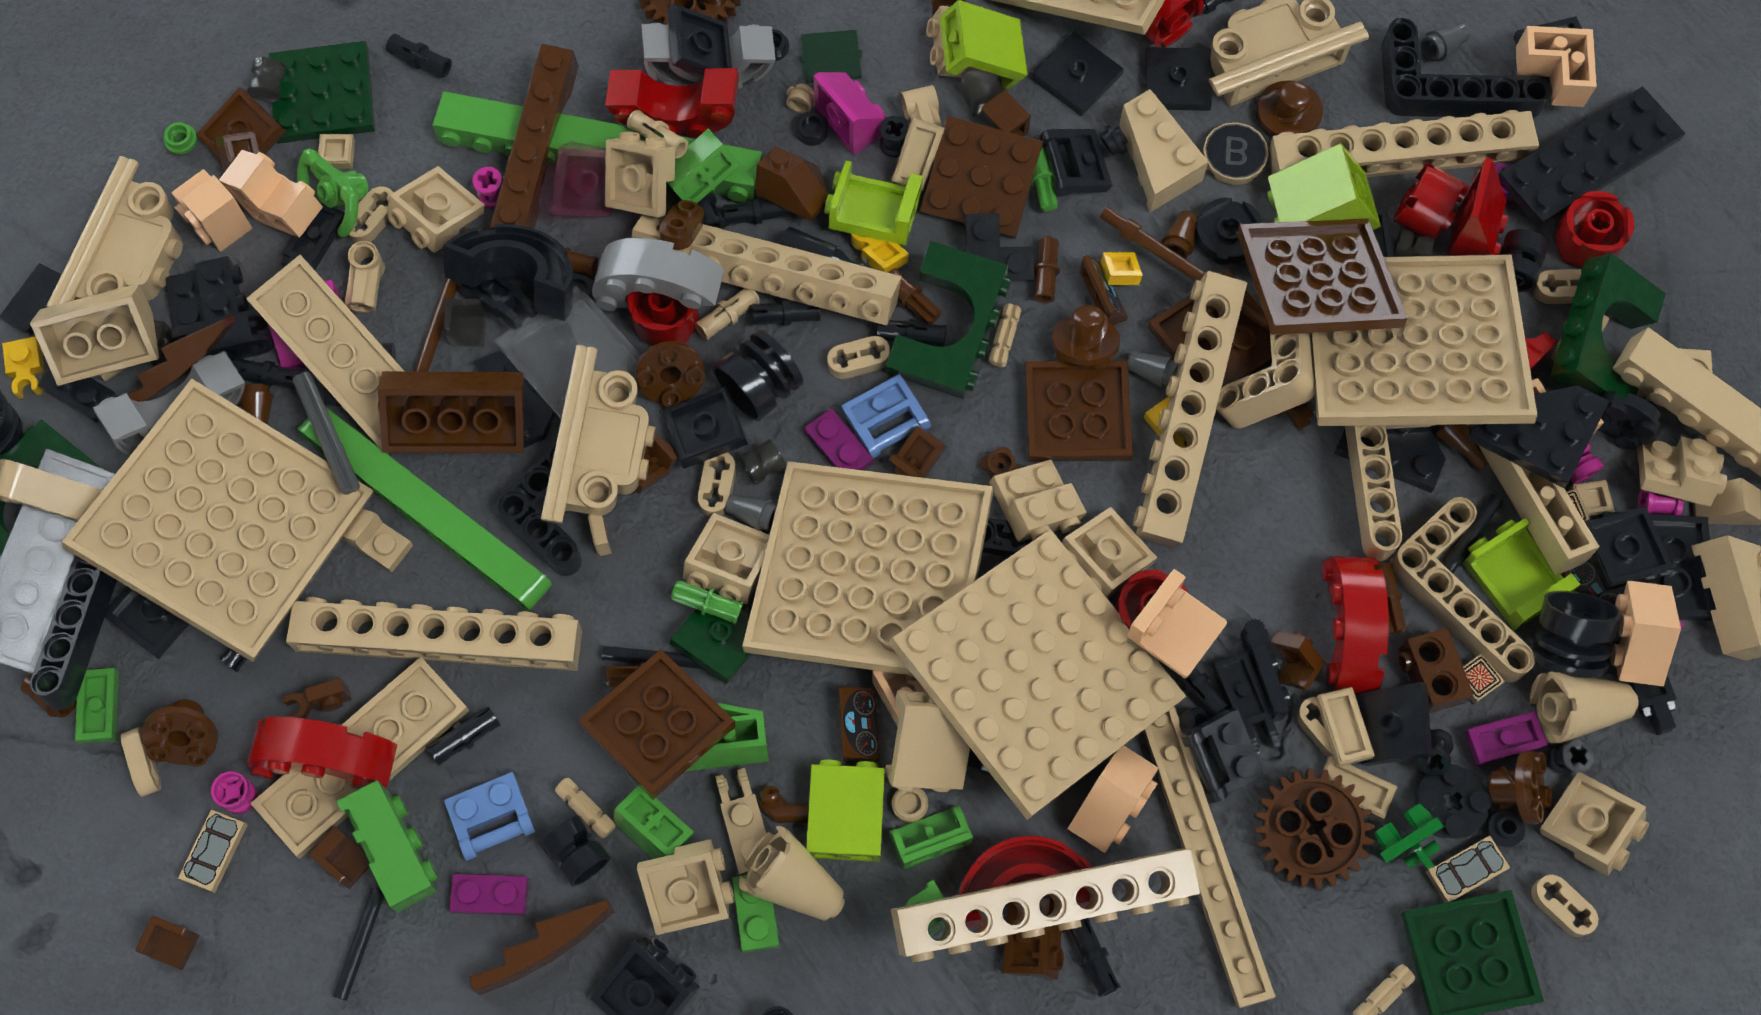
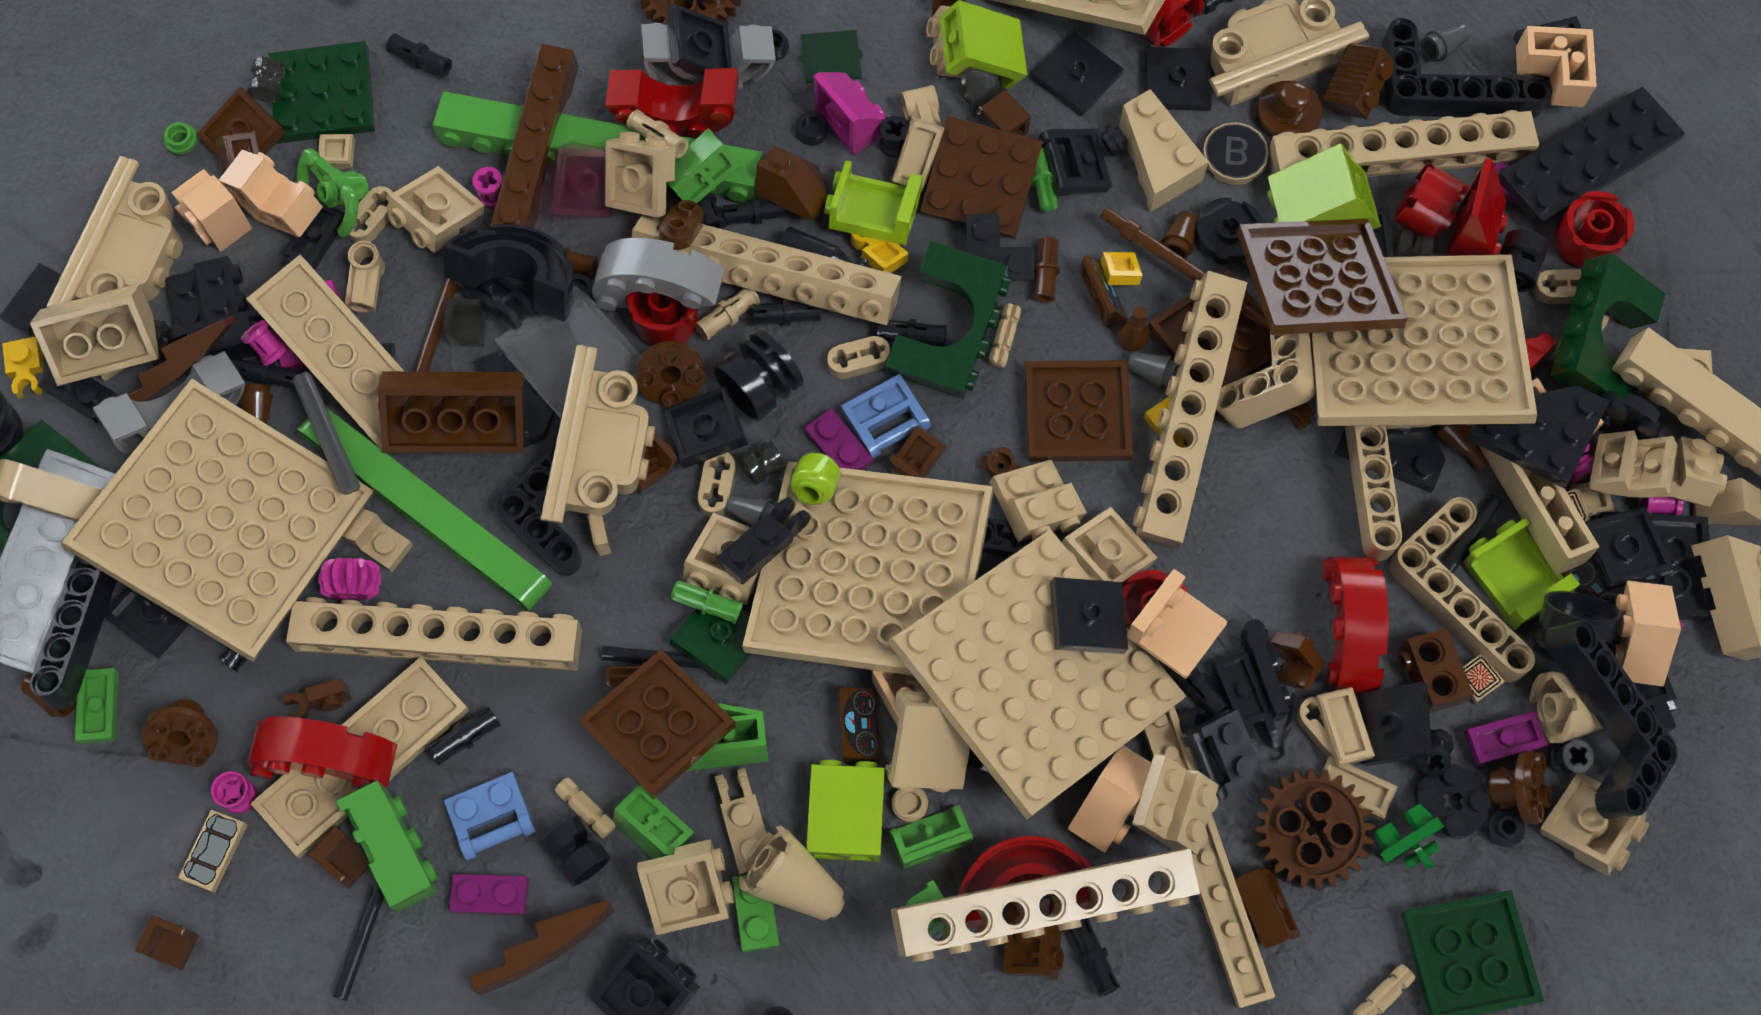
tan beam [120,727,161,797] -> none
reddish brown arm [759,786,809,823] -> none
tan plate [786,84,815,114] -> none
reddish brown axle [889,268,941,324] -> none
reddish brown plate [1052,305,1120,369] -> none
reddish brown axle [1374,563,1406,635] -> none
tile [1425,836,1510,903] -> none
tan beam [1531,875,1599,938] -> none
none -> dark pink bush [241,320,288,366]
none -> dark pink gear [319,557,381,601]
none -> black hinge [716,497,811,584]
none -> lime head [790,453,841,505]
none -> black plate [1050,577,1128,654]
none -> reddish brown cone [1116,306,1150,351]
none -> tan plate [1132,754,1219,854]
none -> reddish brown slope [1236,867,1300,948]
none -> reddish brown brick [1323,43,1395,120]
none -> black beam [1545,620,1678,819]
none -> tan slope [1589,430,1677,498]

